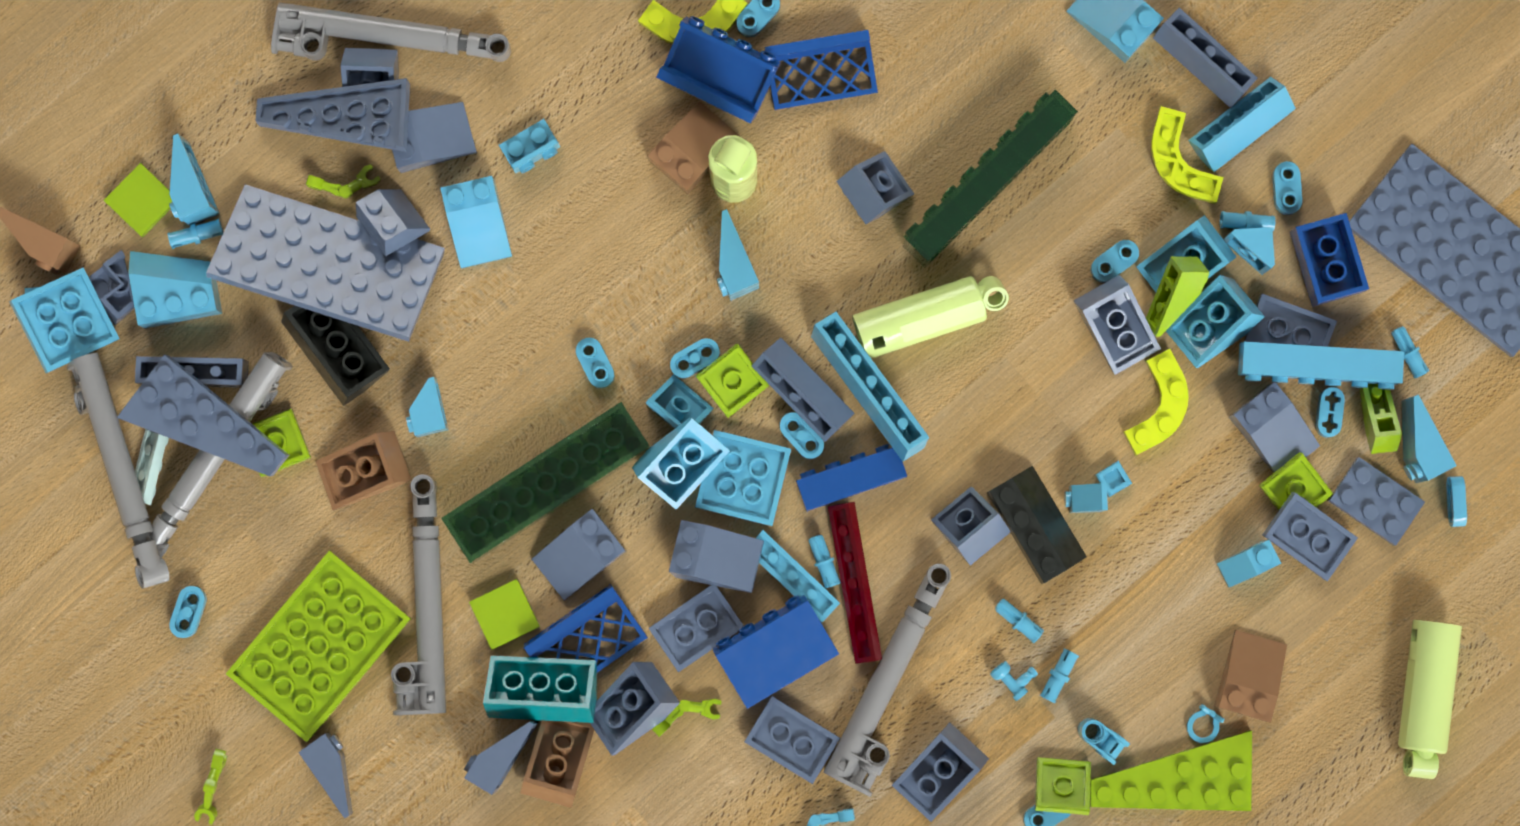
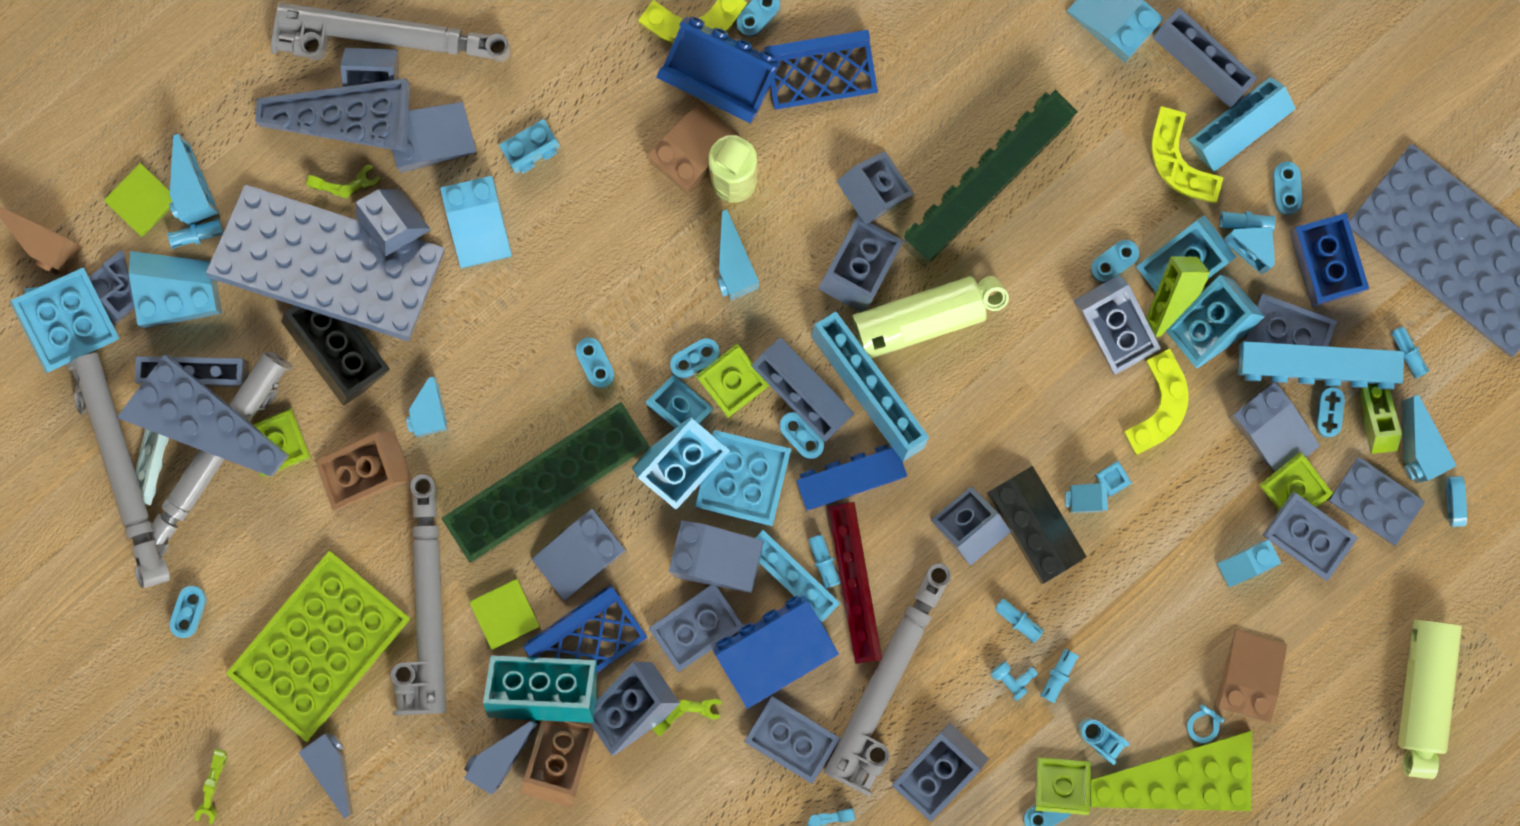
none -> sand blue slope [818,216,903,312]

